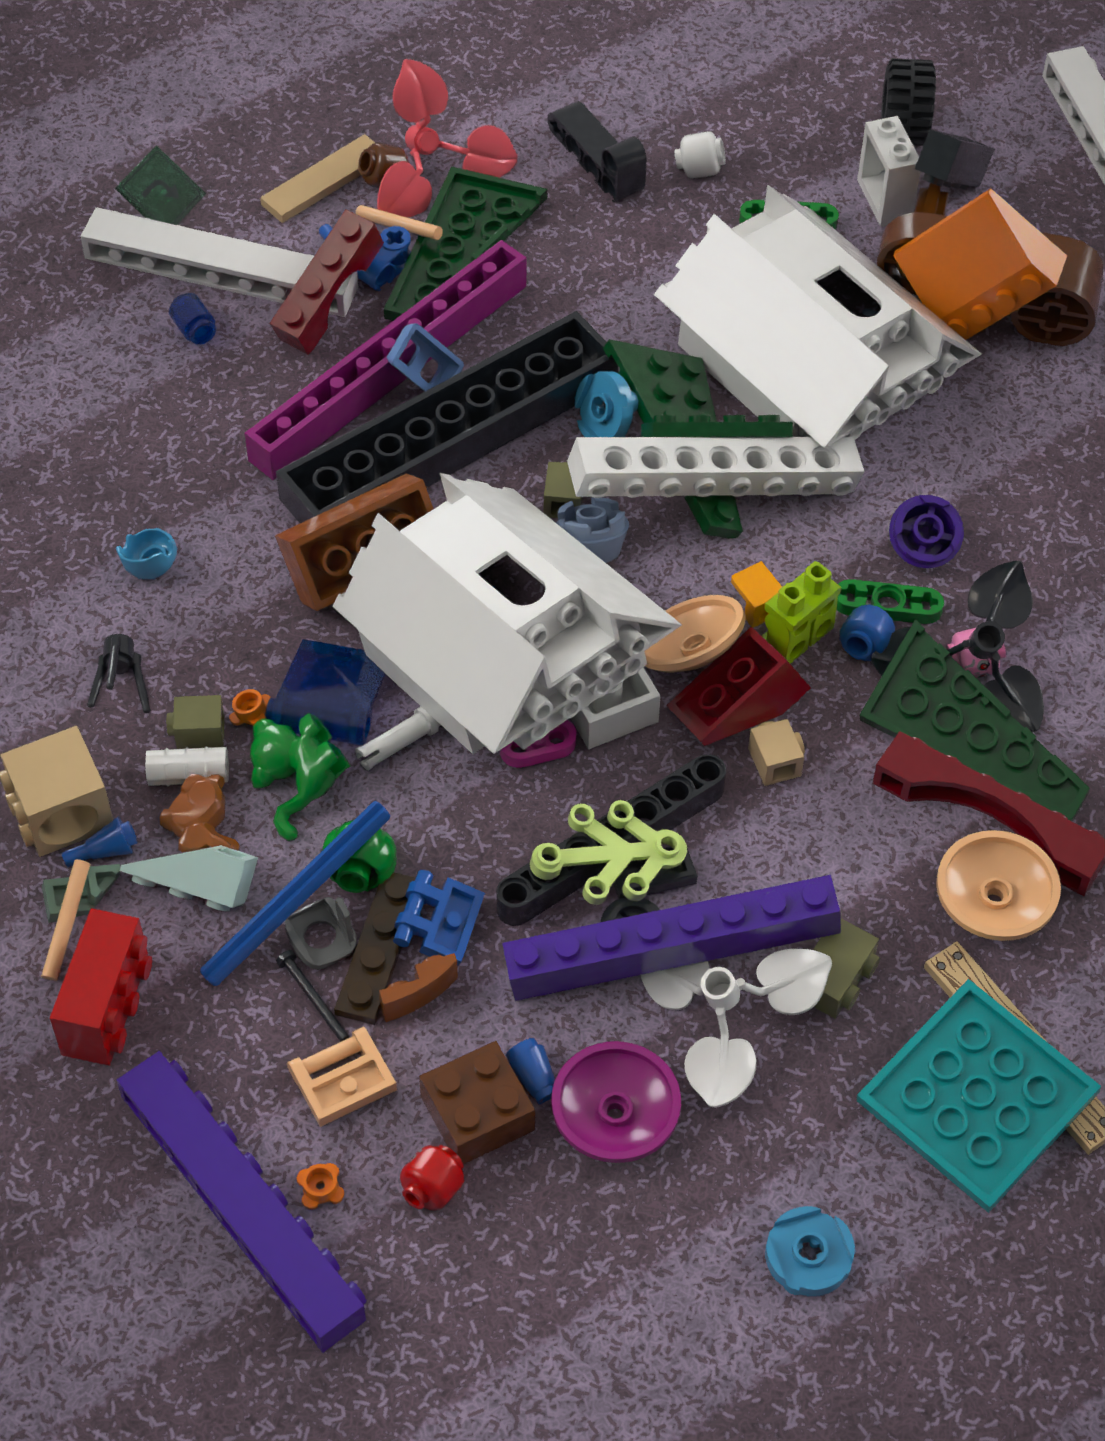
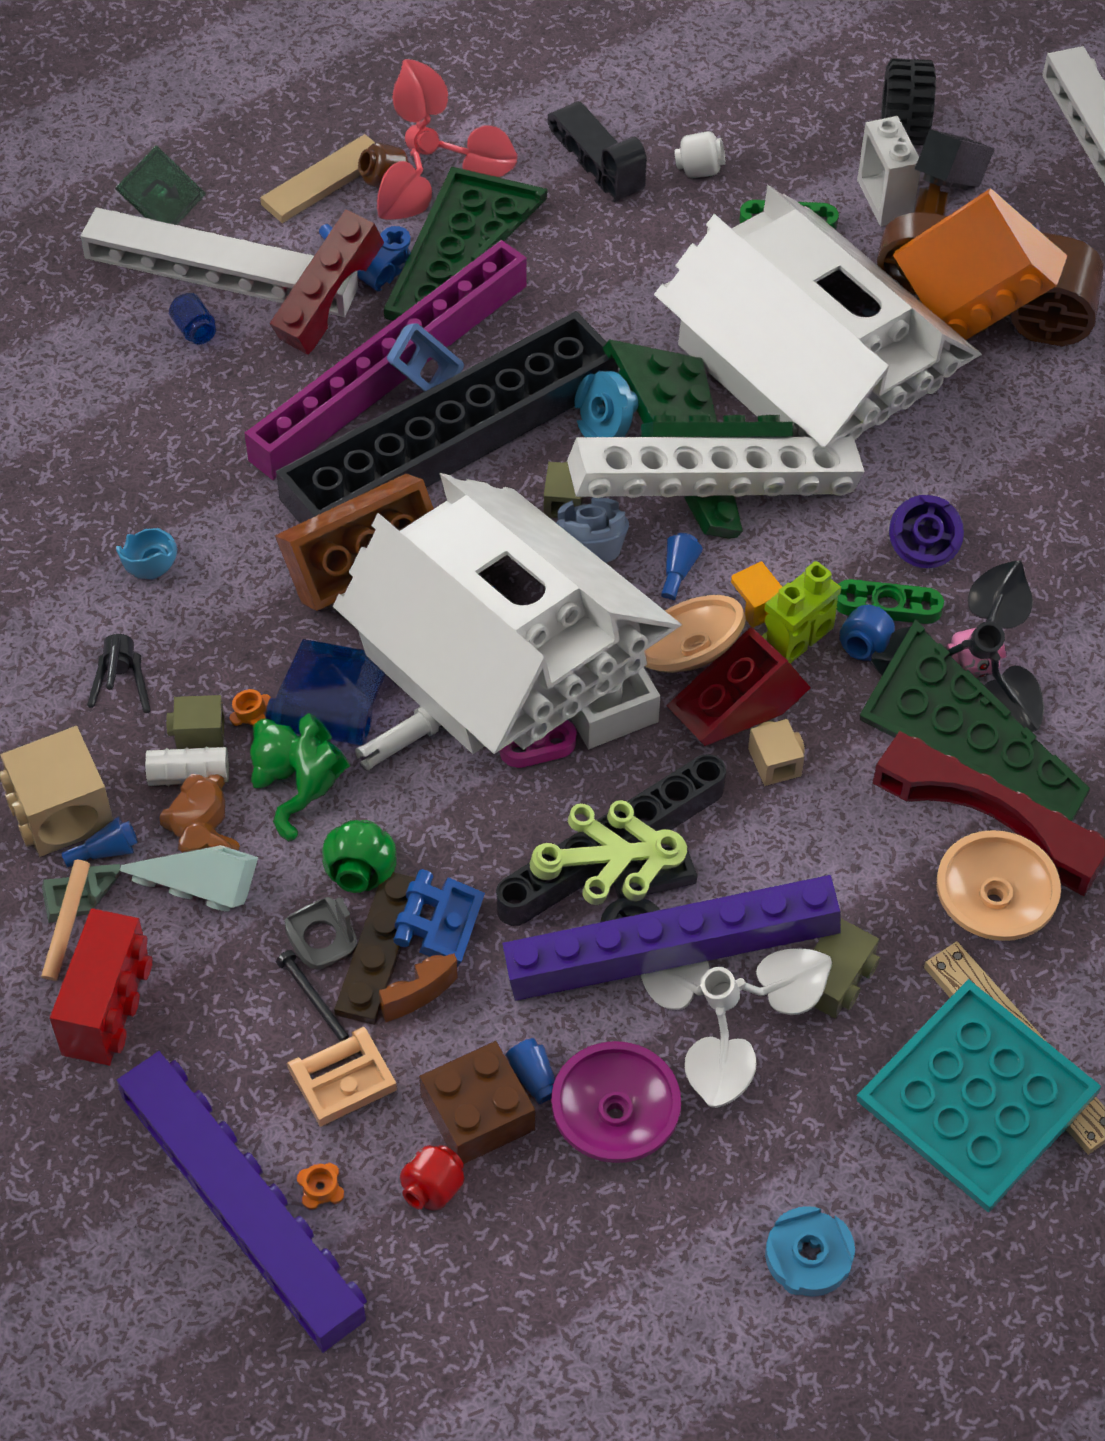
blue axle [200,801,391,986] -> none
light nougat bar [356,205,443,240] -> none
none -> blue cone [661,533,703,600]

